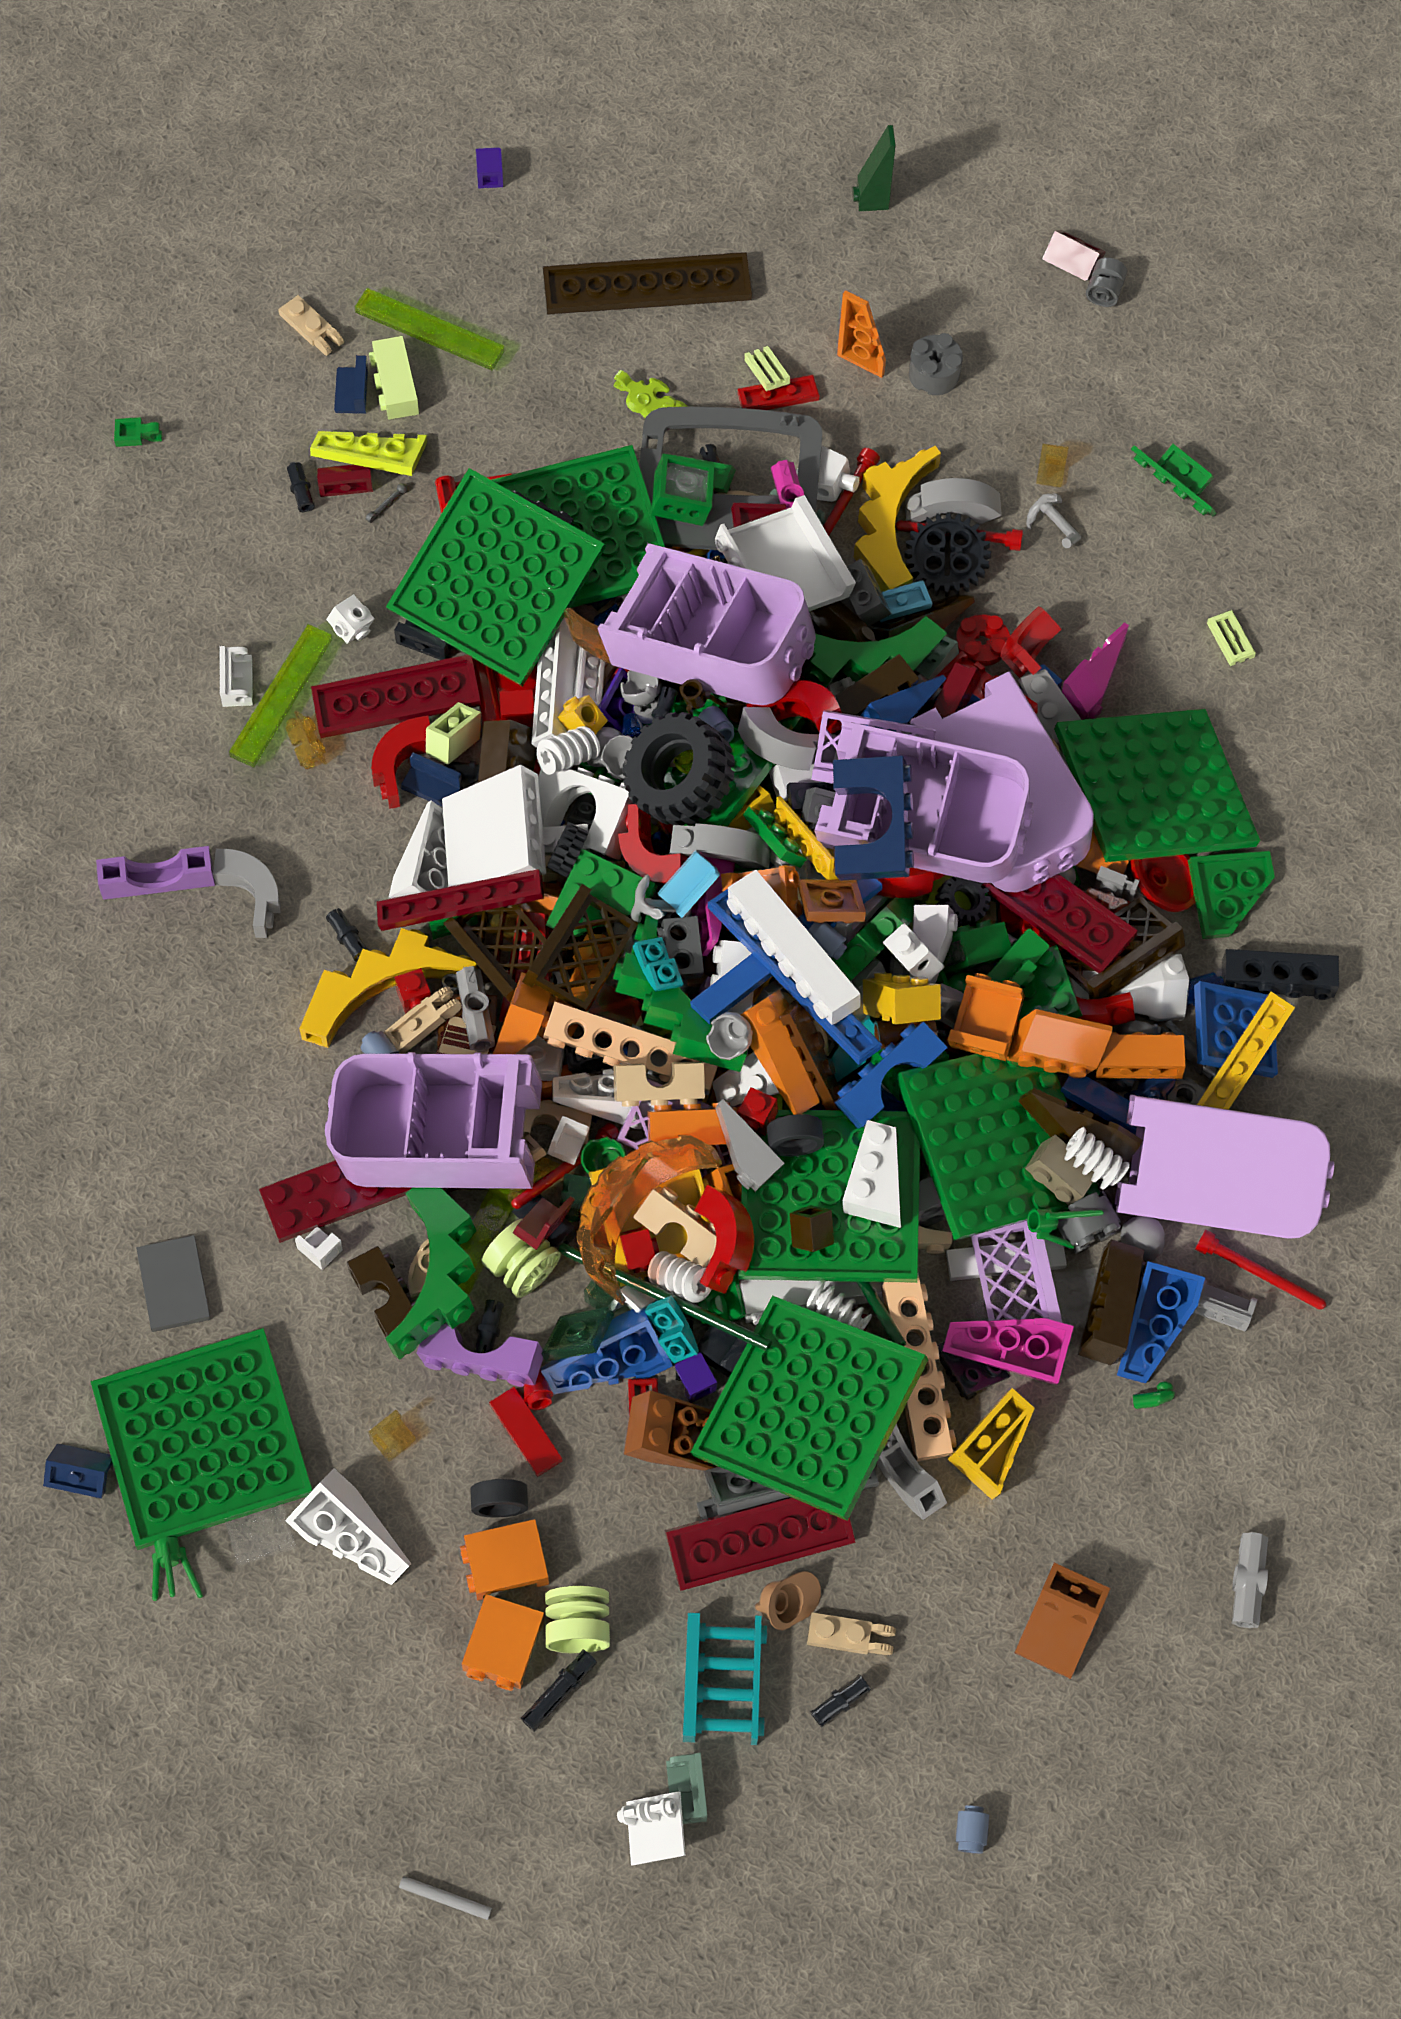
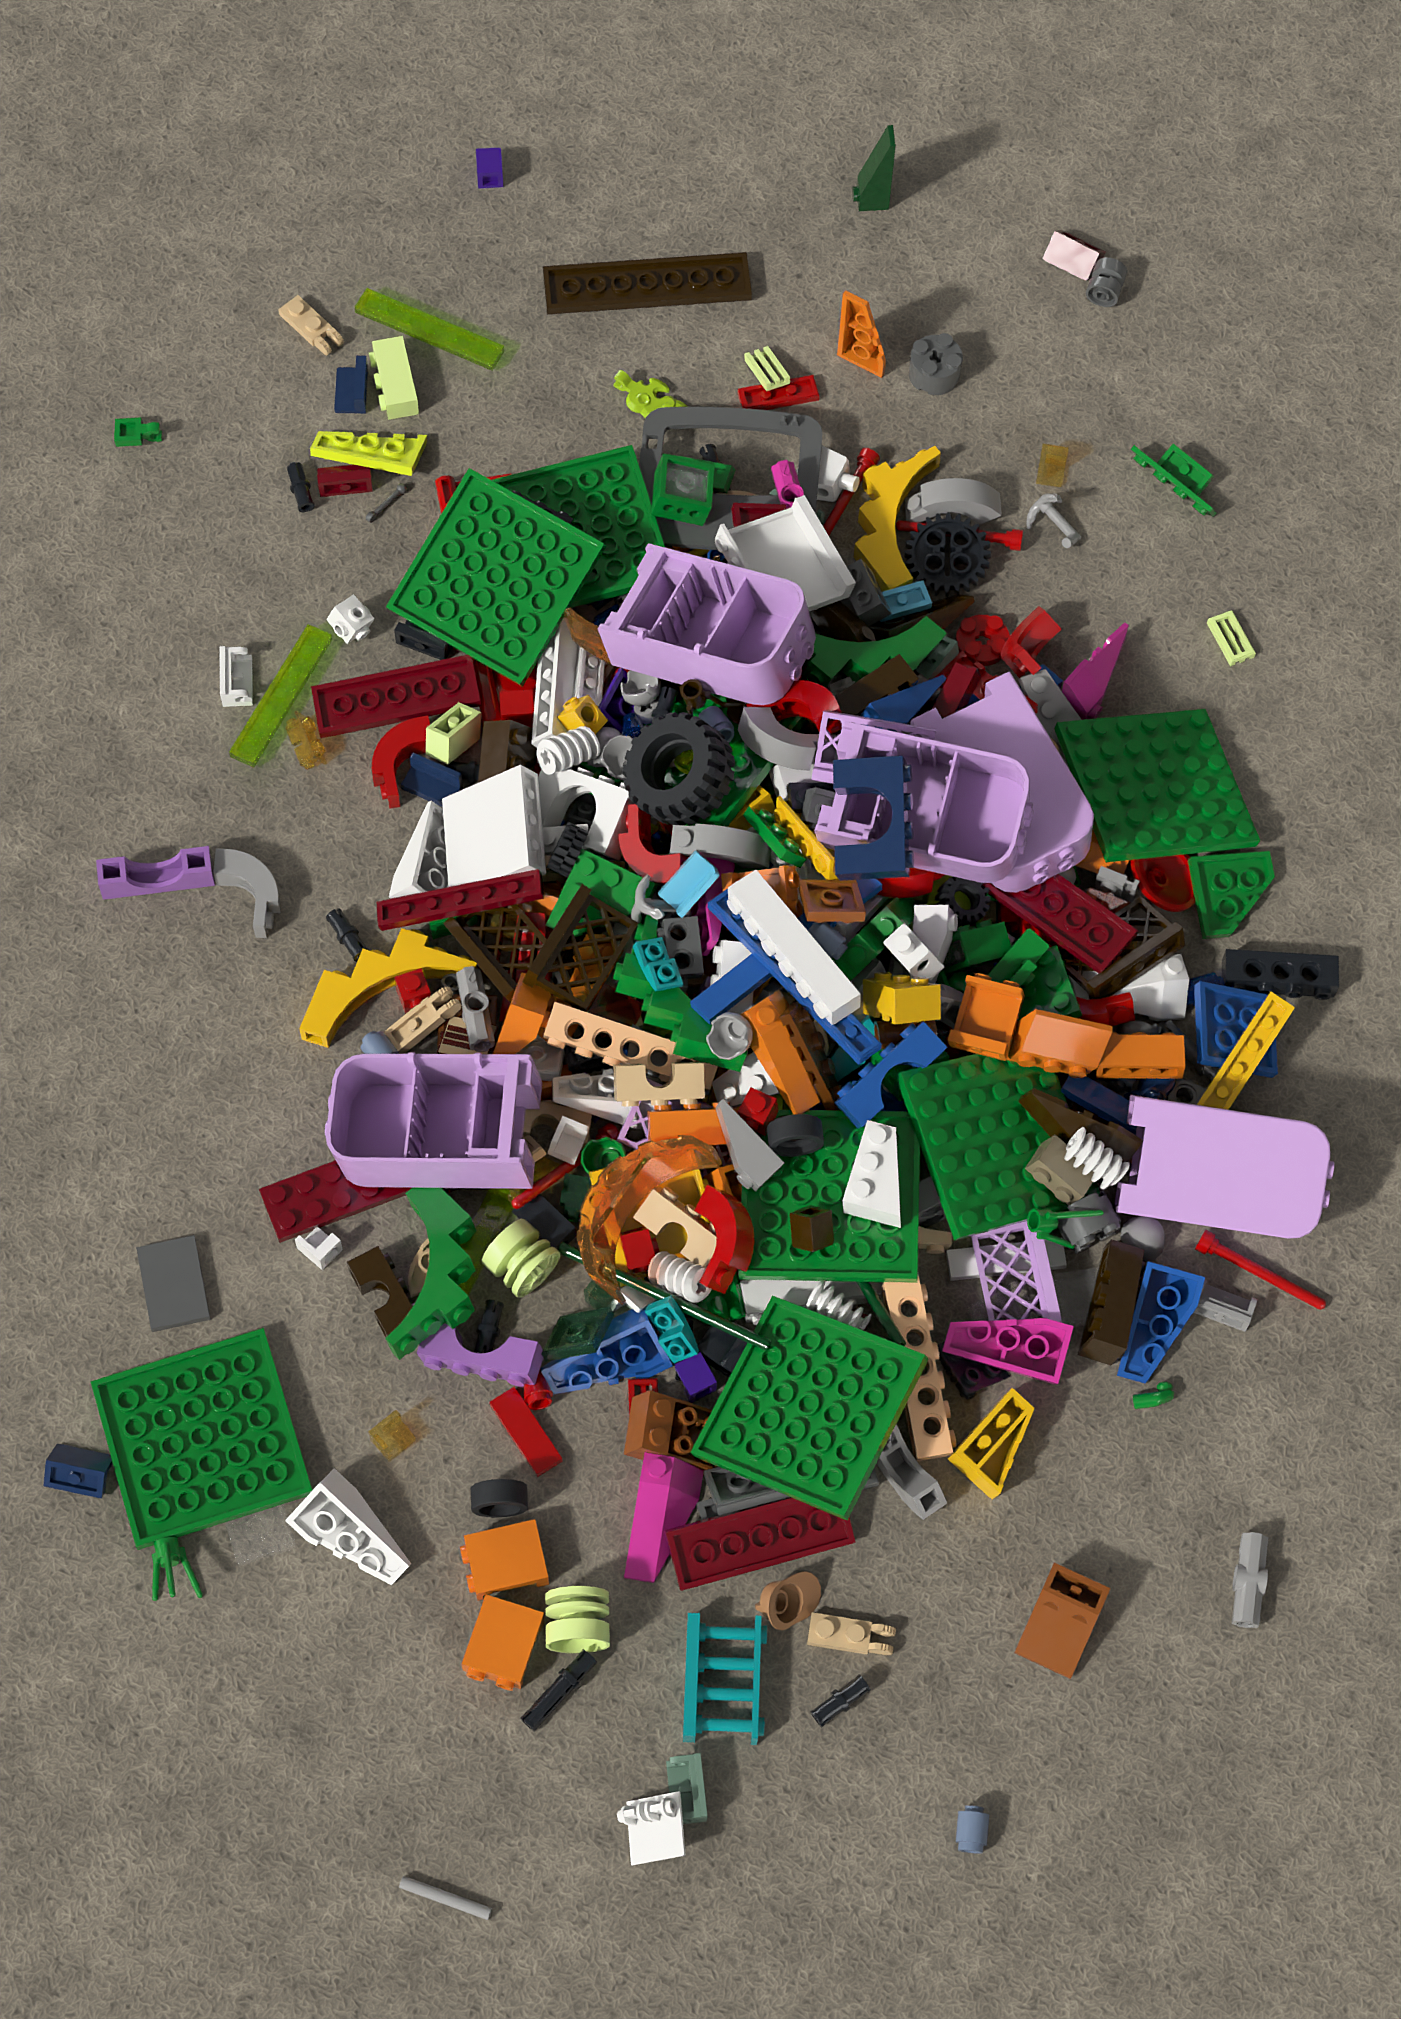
dark red panel [513,1196,575,1250] -> none
none -> dark pink wedge [624,1452,704,1583]

